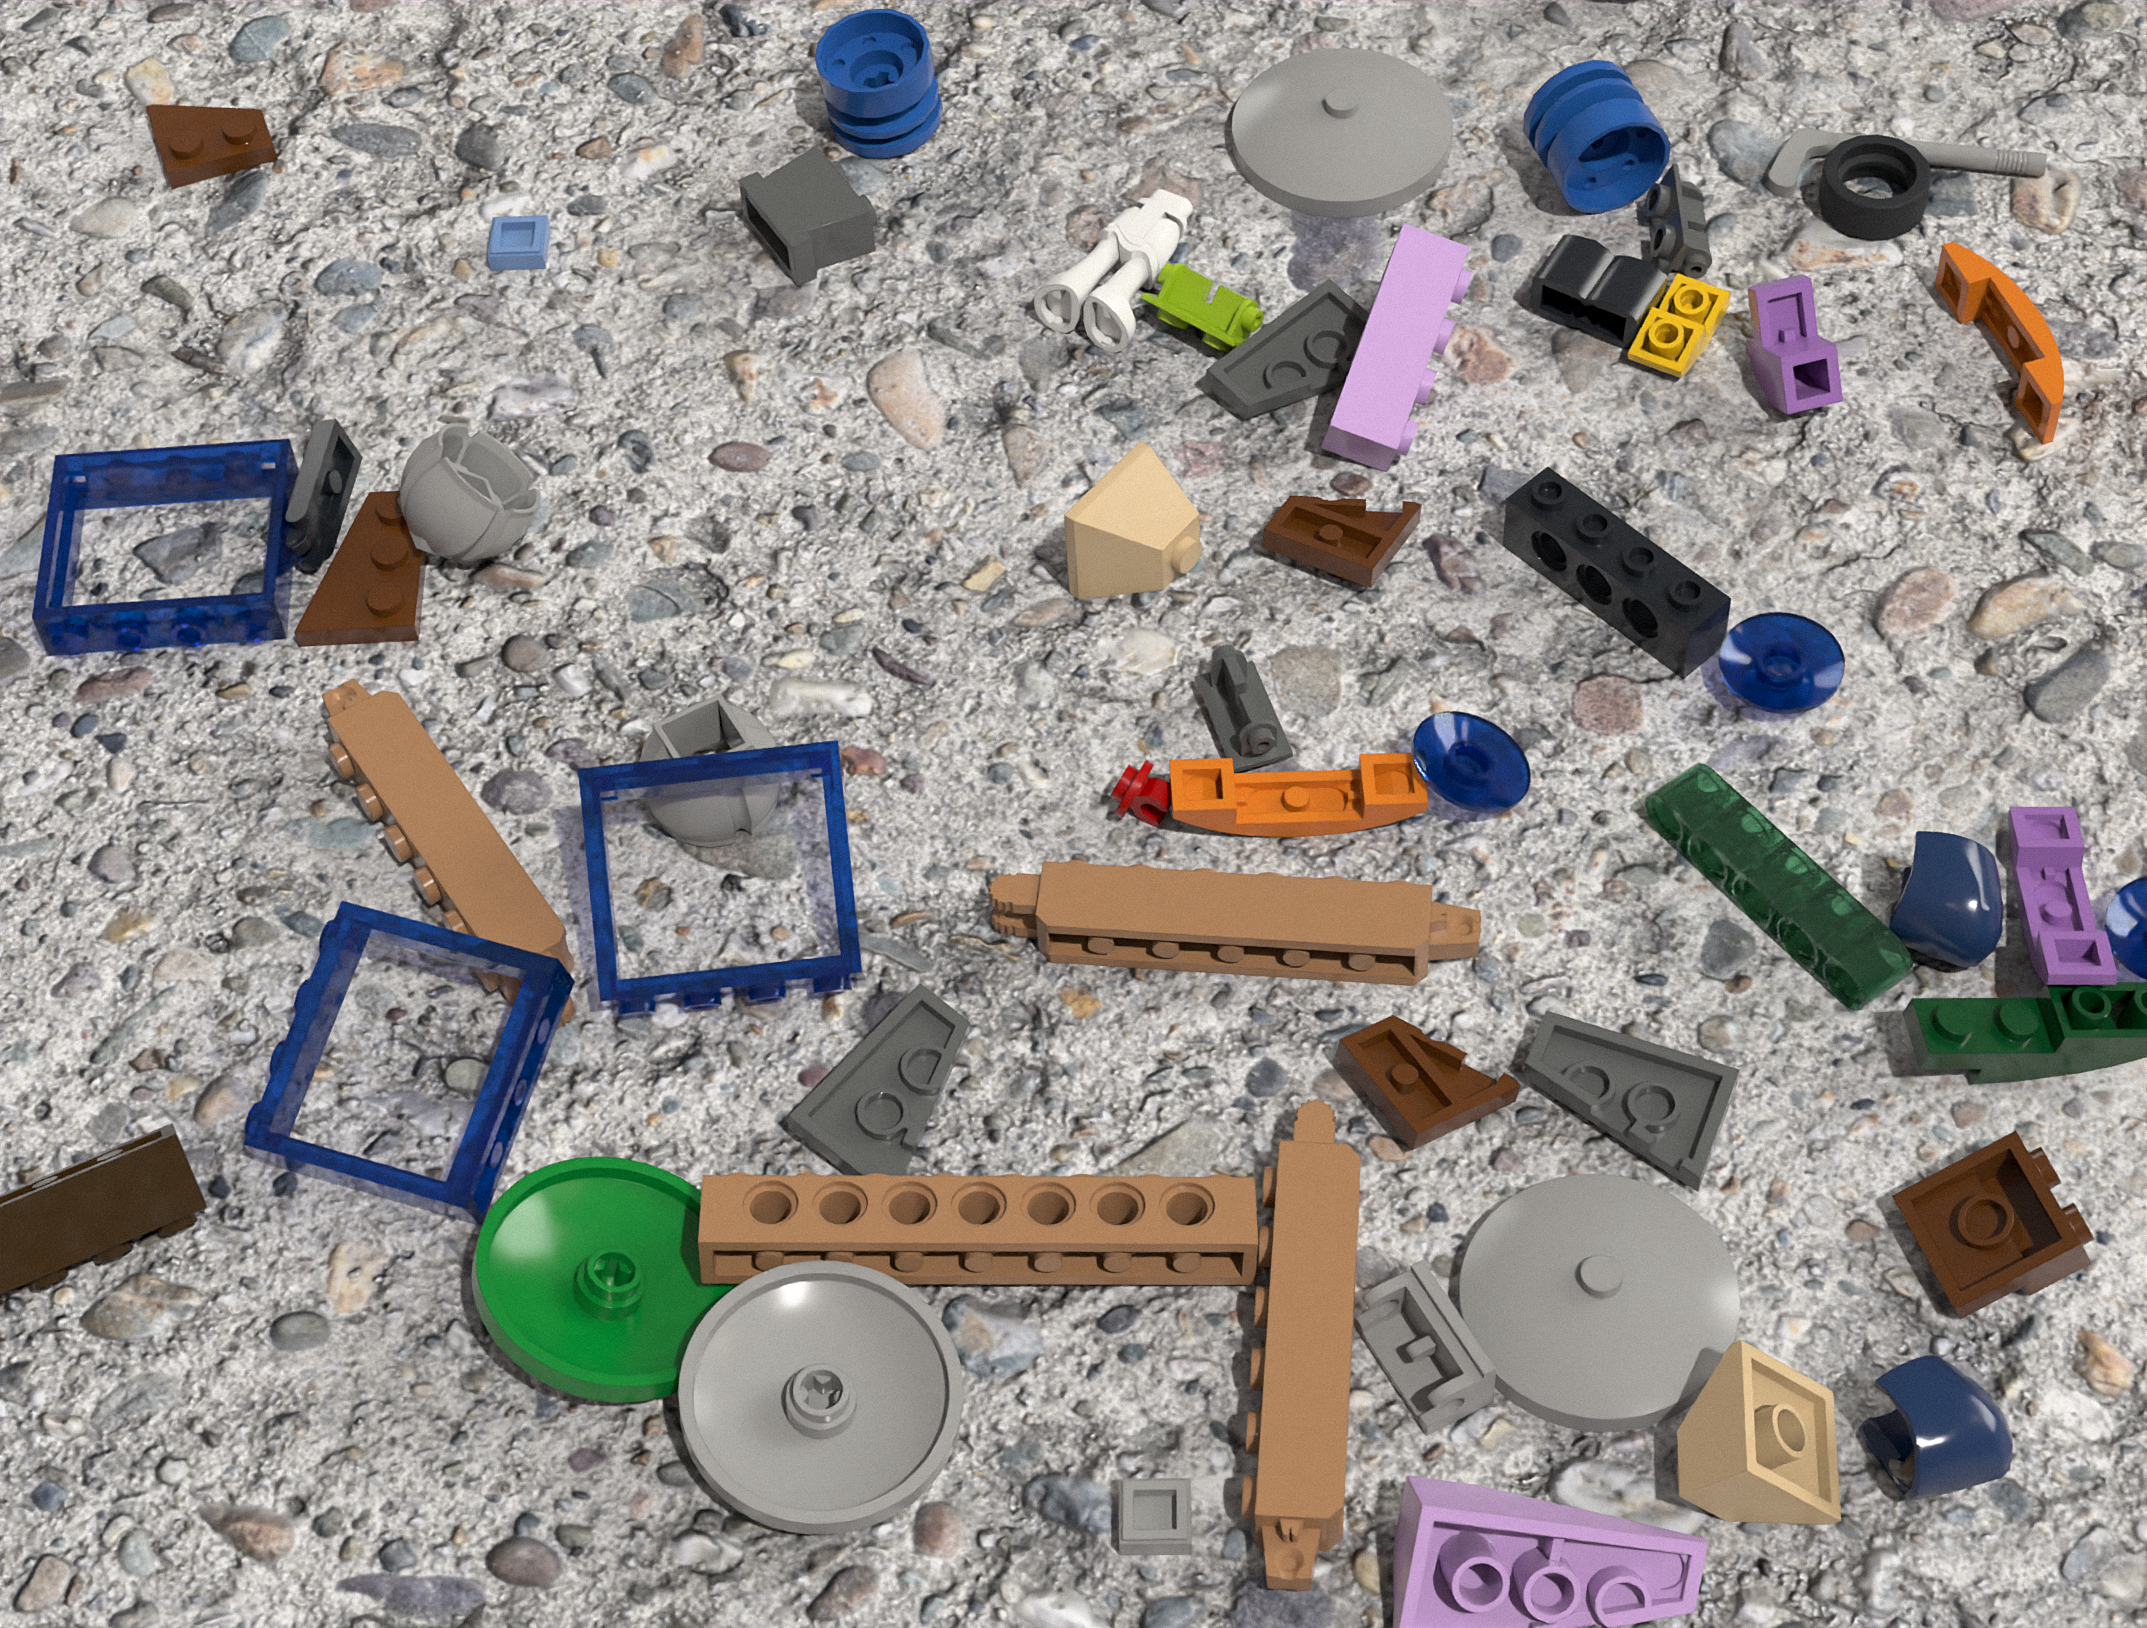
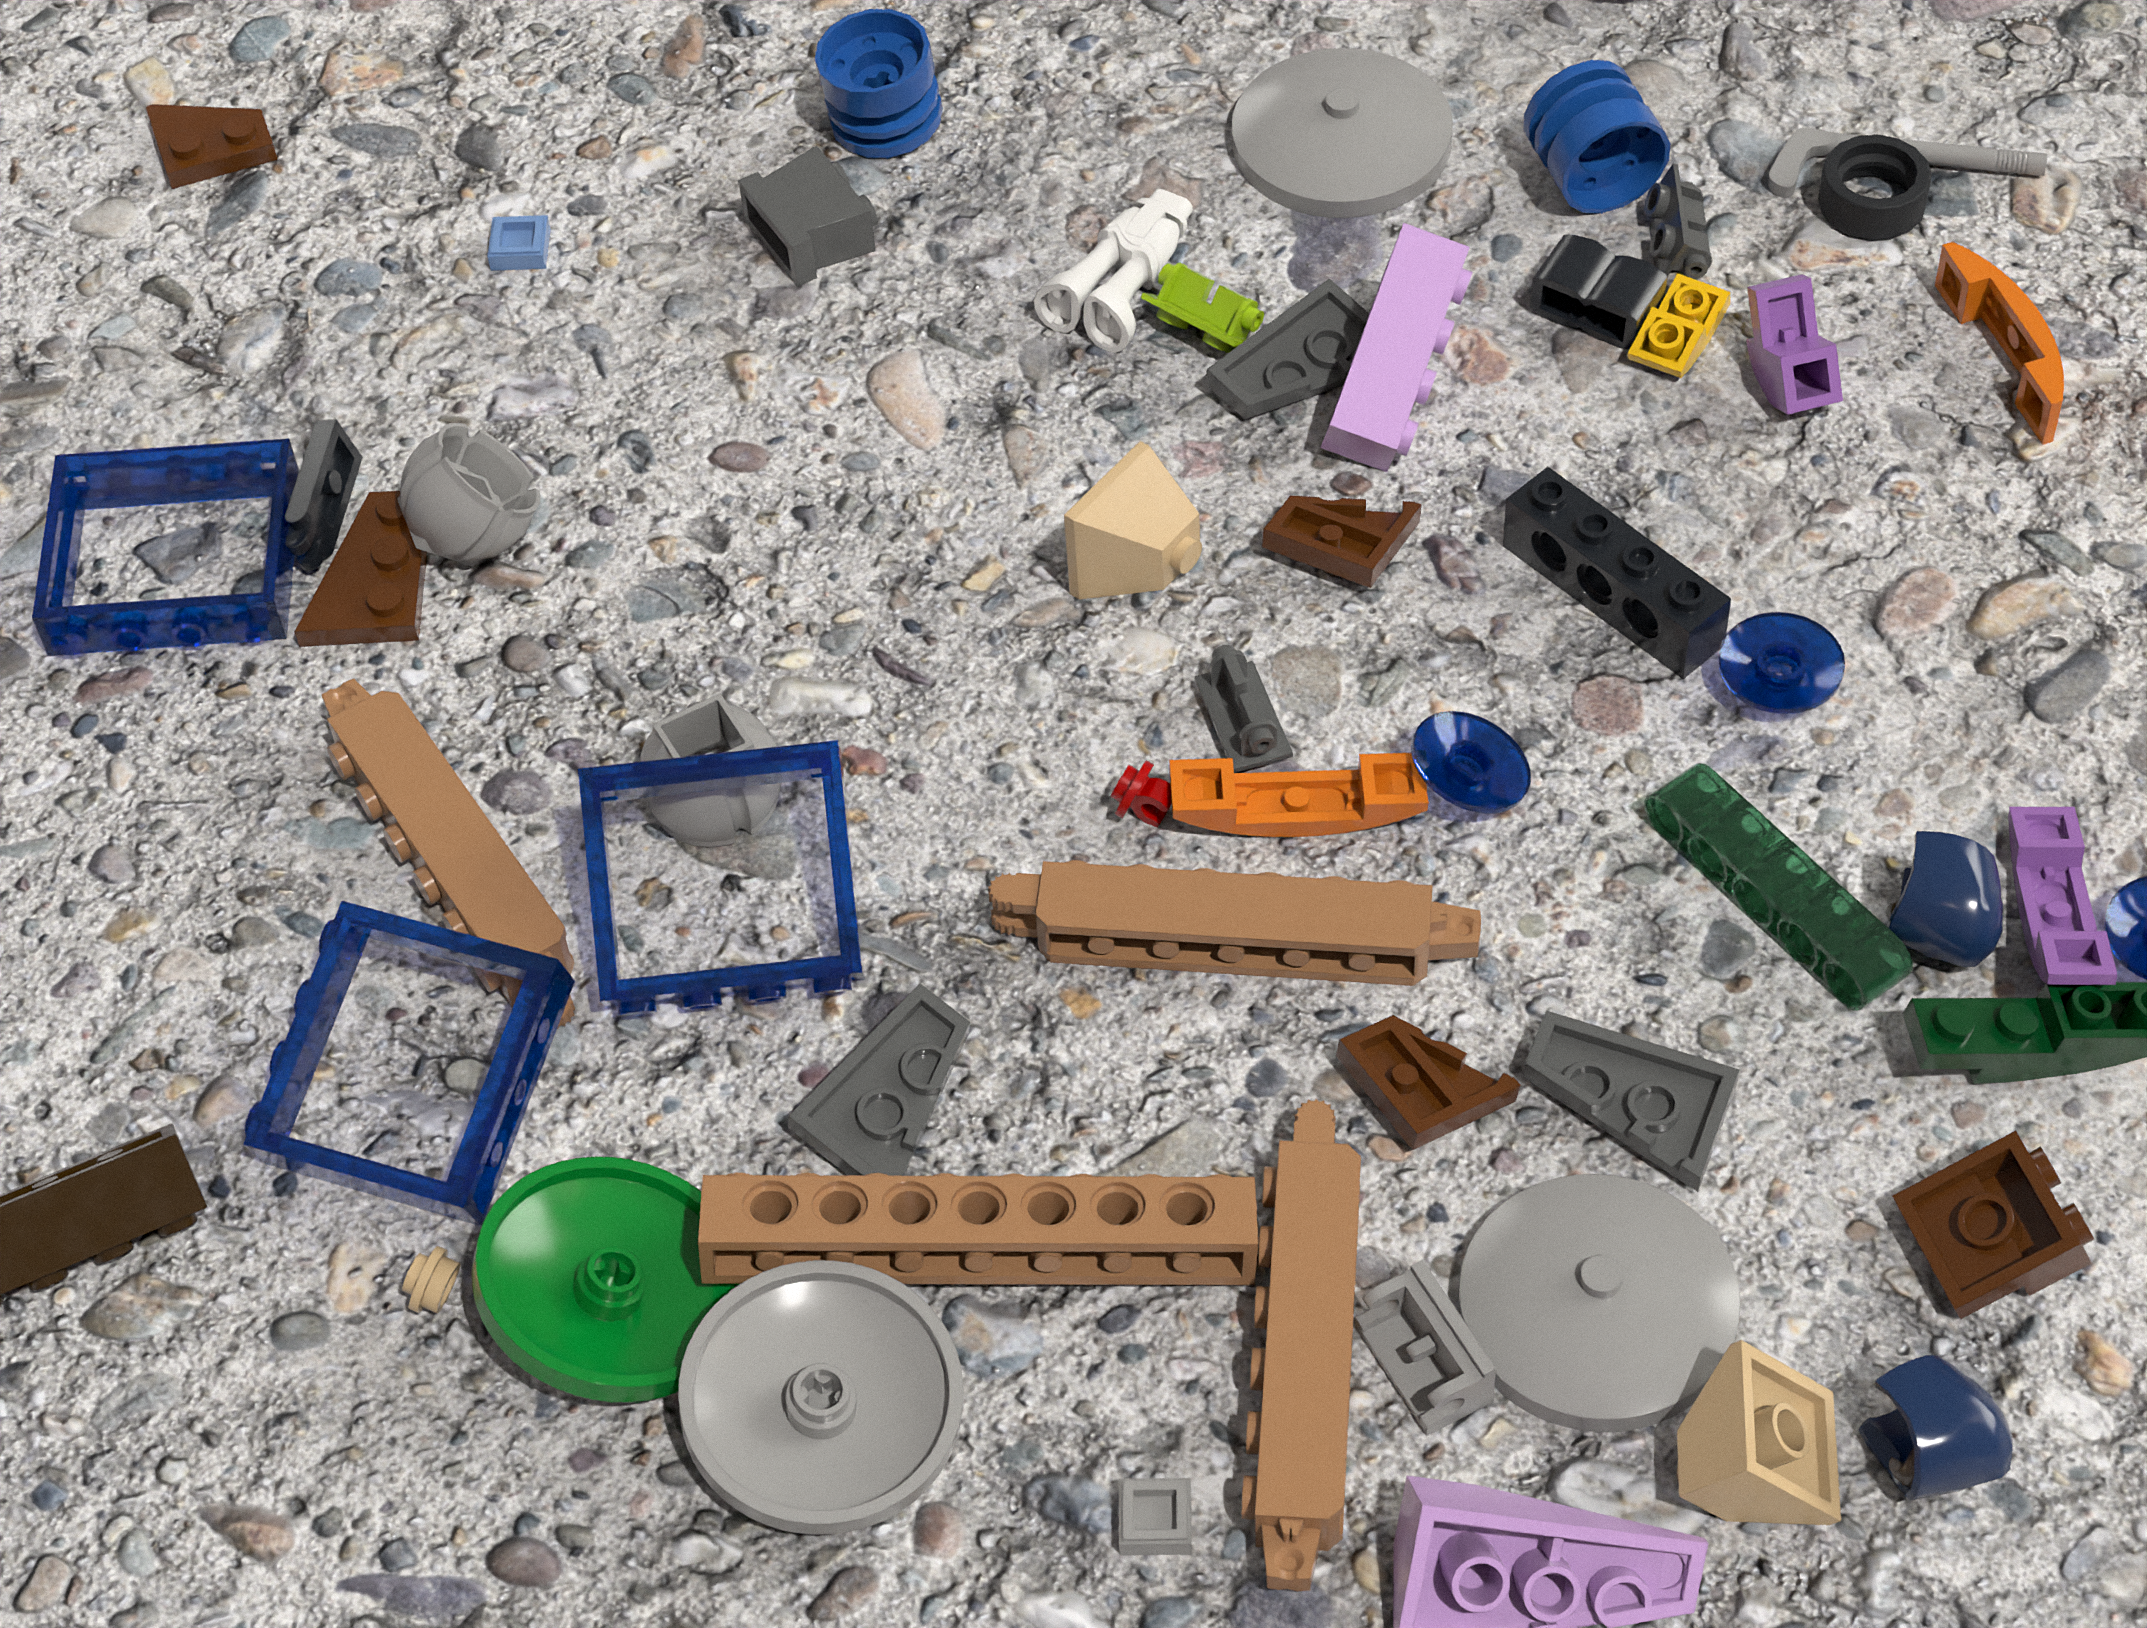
none -> tan plate [402,1246,461,1314]

